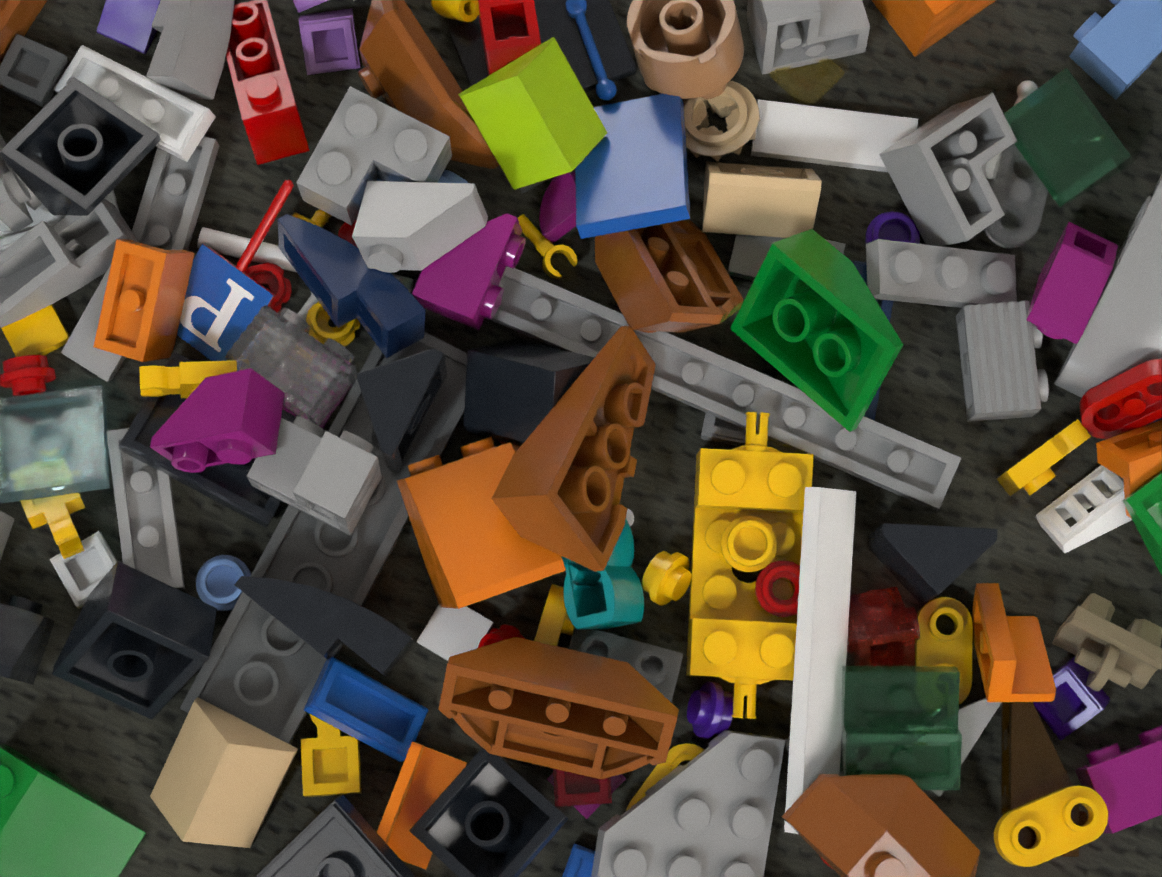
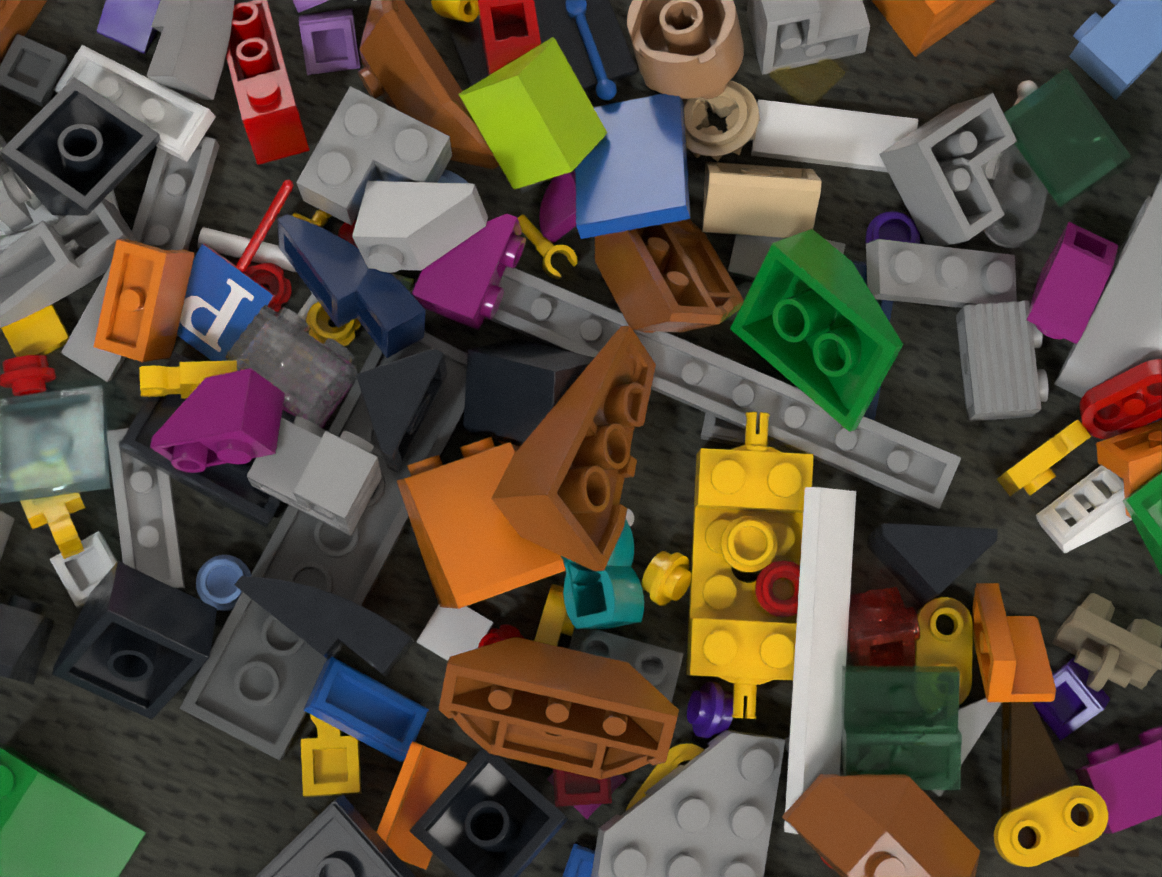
tan slope [150,697,298,848] -> none

